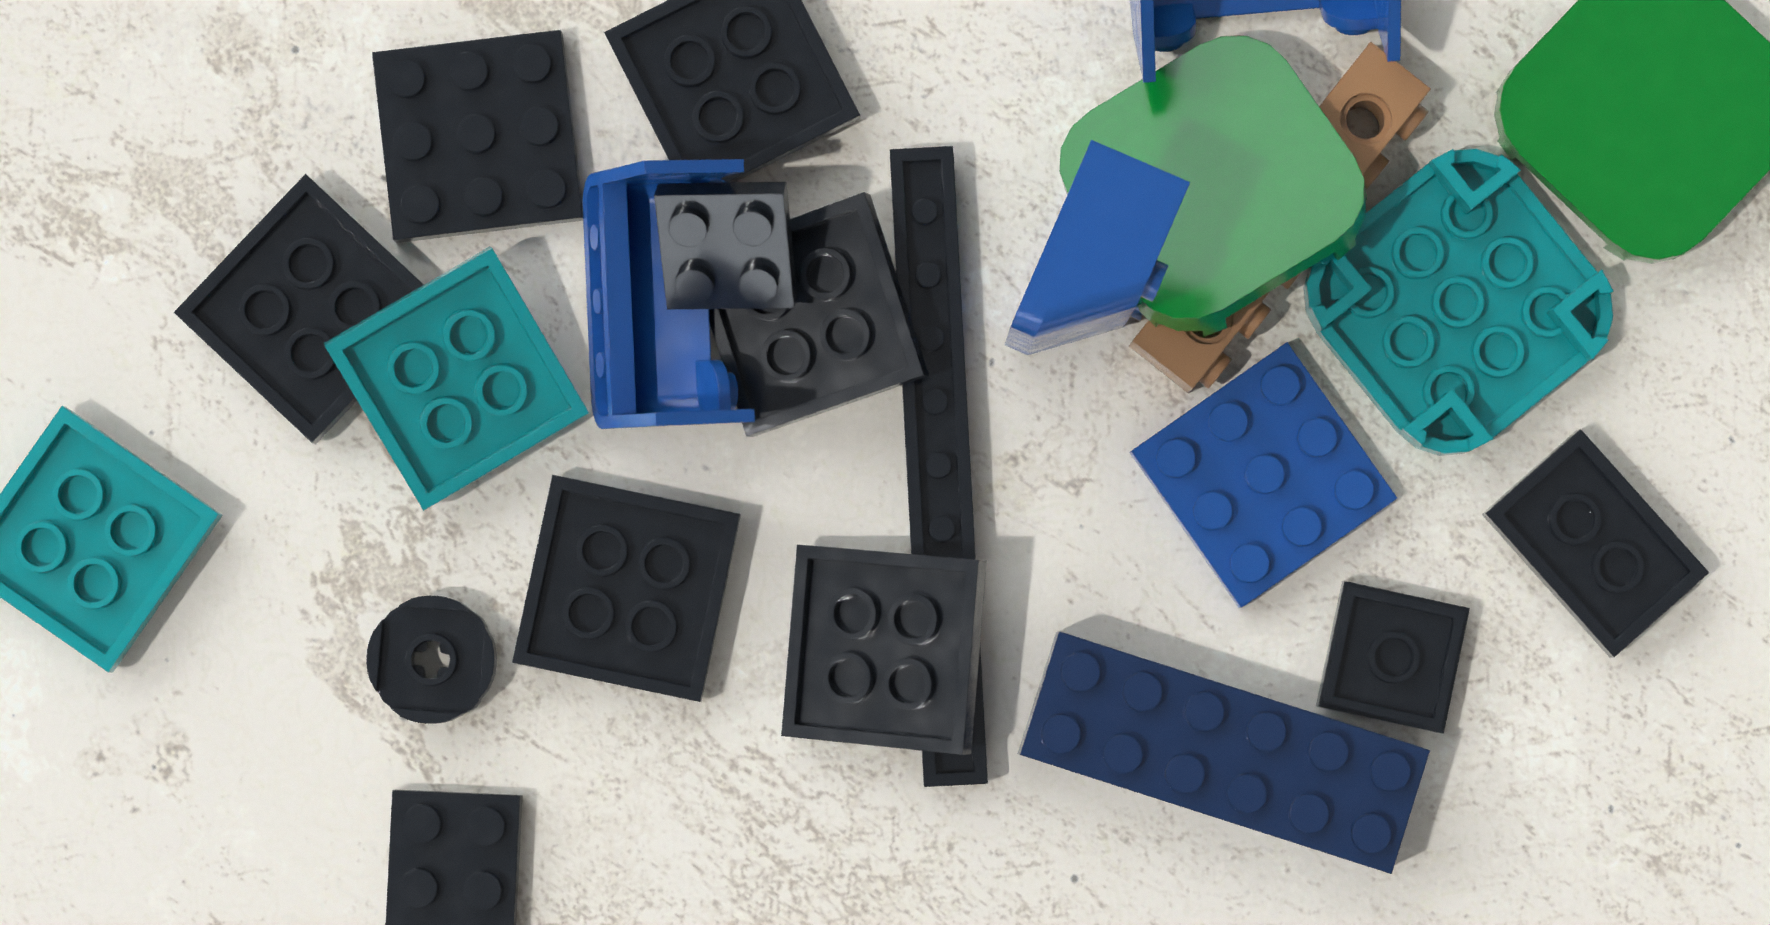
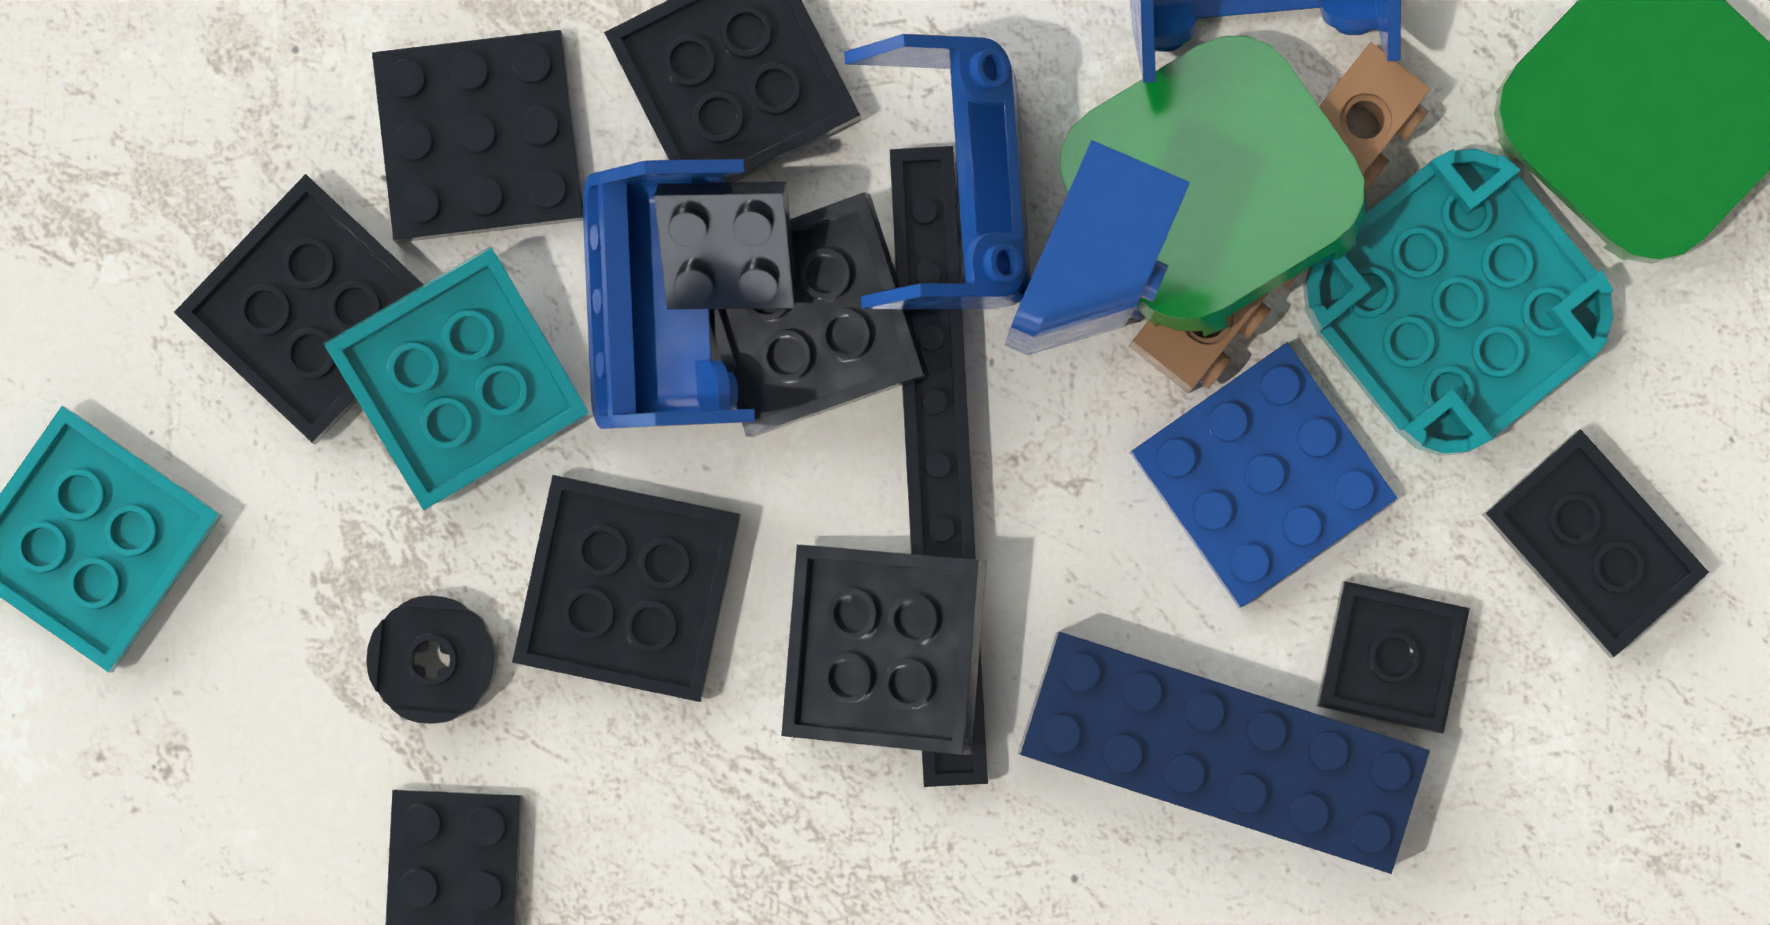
none -> blue windscreen [844,34,1031,309]

